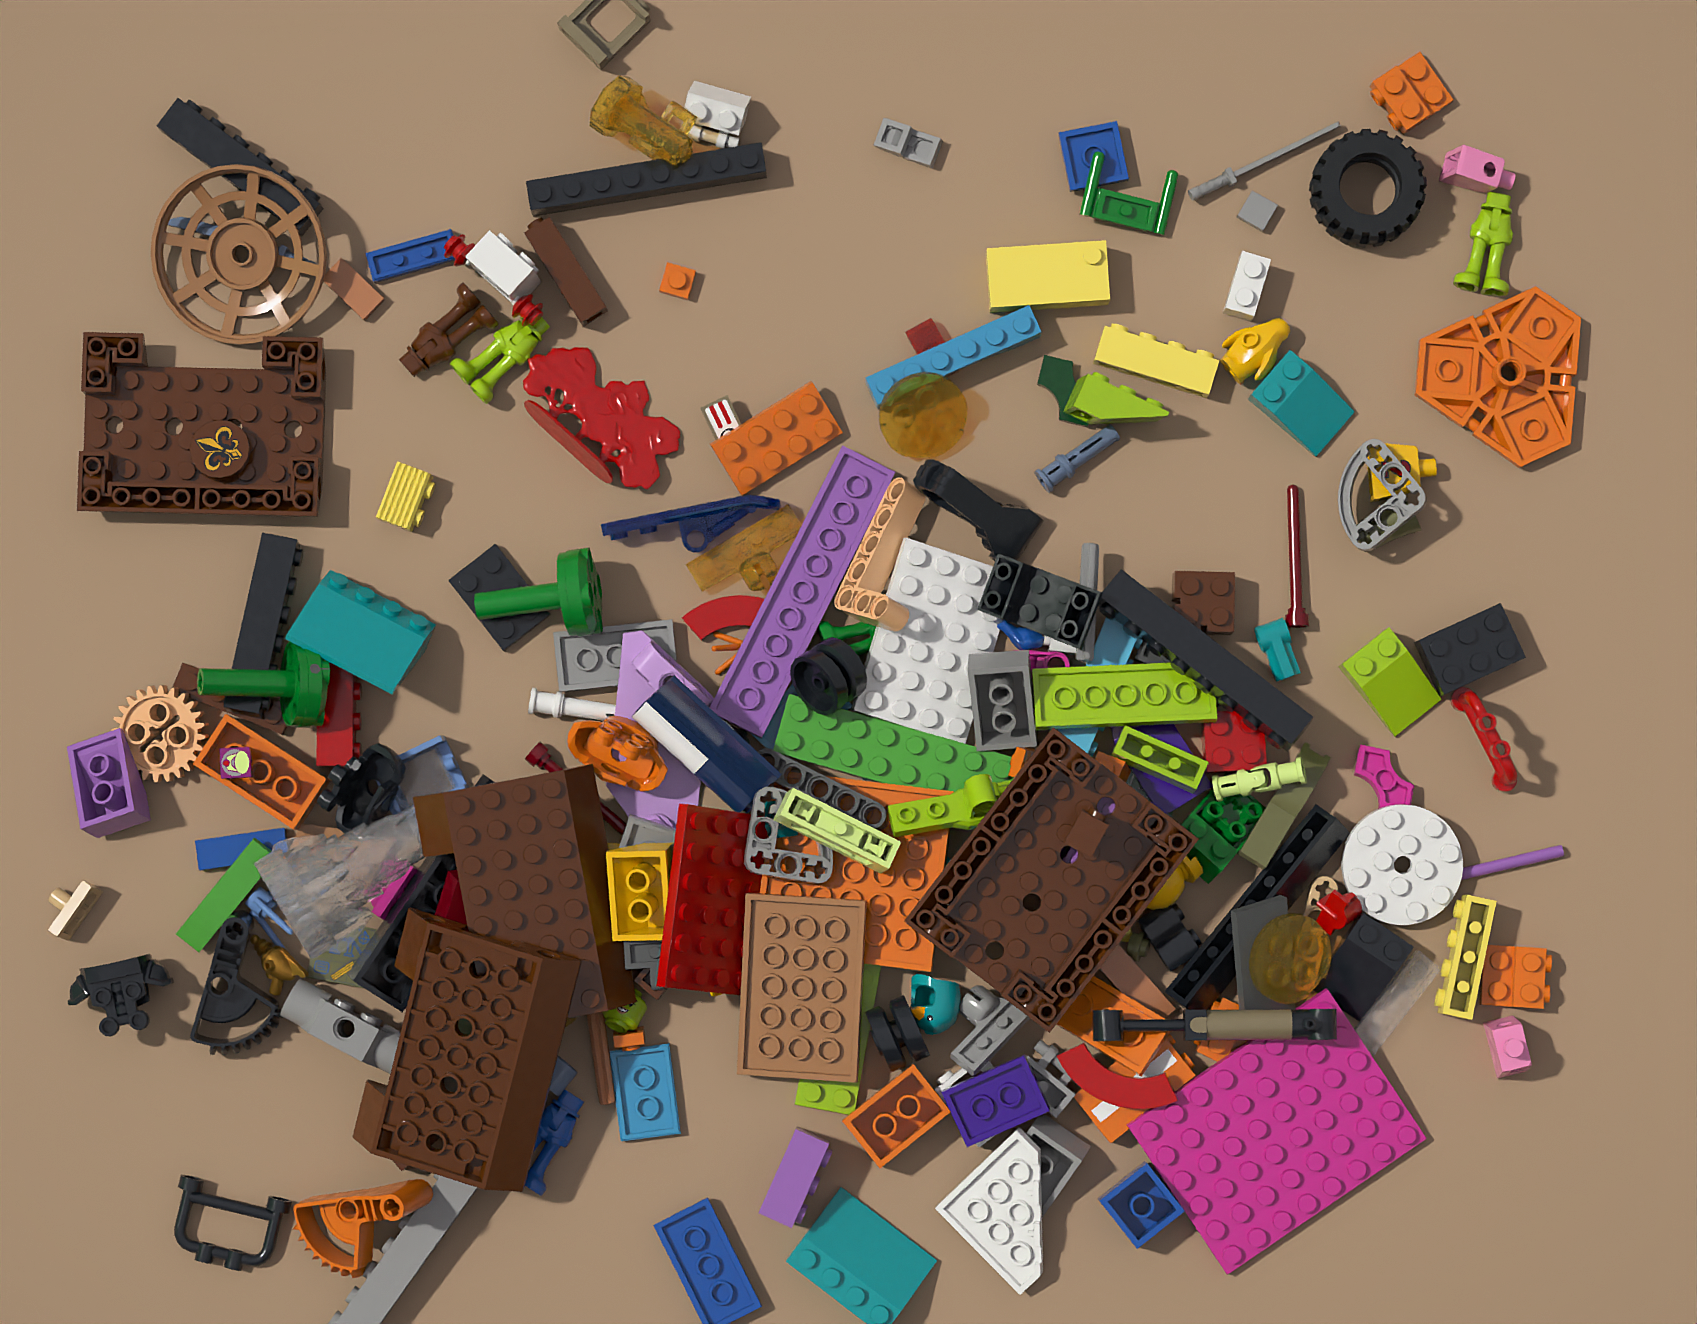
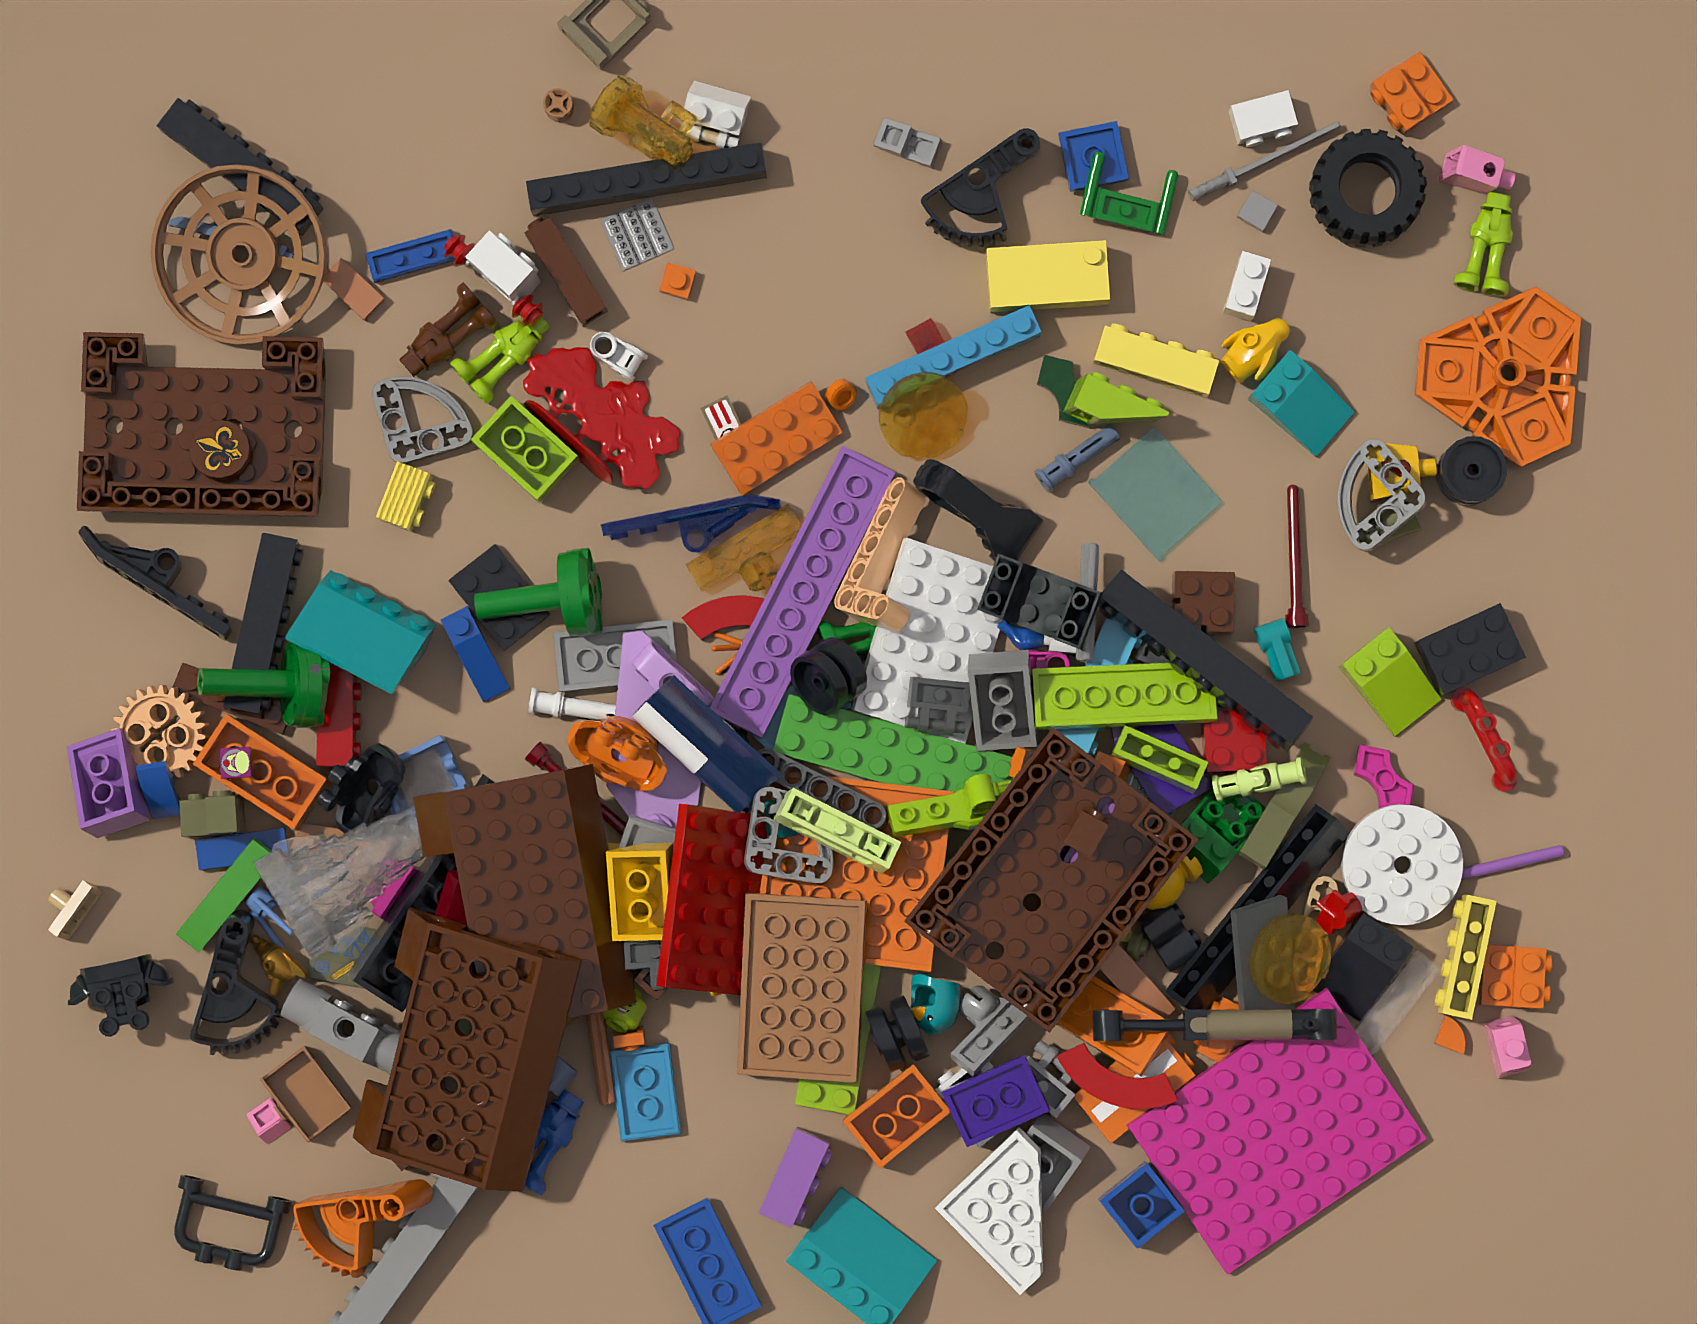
none -> black piece [78,526,232,641]
none -> blue slope [136,761,181,819]
none -> olive brick [179,790,246,837]
none -> bright pink slope [246,1097,291,1144]
none -> medium nougat container [259,1046,353,1142]
none -> light grey beam [372,377,474,464]
none -> blue slope [440,606,510,702]
none -> lime brick [471,396,580,504]
none -> medium nougat wheel [543,88,574,122]
none -> white piece [590,332,648,382]
none -> light grey sticker [600,198,674,271]
none -> orange tile [825,379,857,411]
none -> dark grey plate [905,677,970,735]
none -> black arm [921,128,1040,247]
none -> clear light blue piece [1088,427,1222,562]
none -> white brick [1229,90,1298,147]
none -> orange tile [1434,1015,1466,1054]
none -> black wheel [1436,436,1507,506]

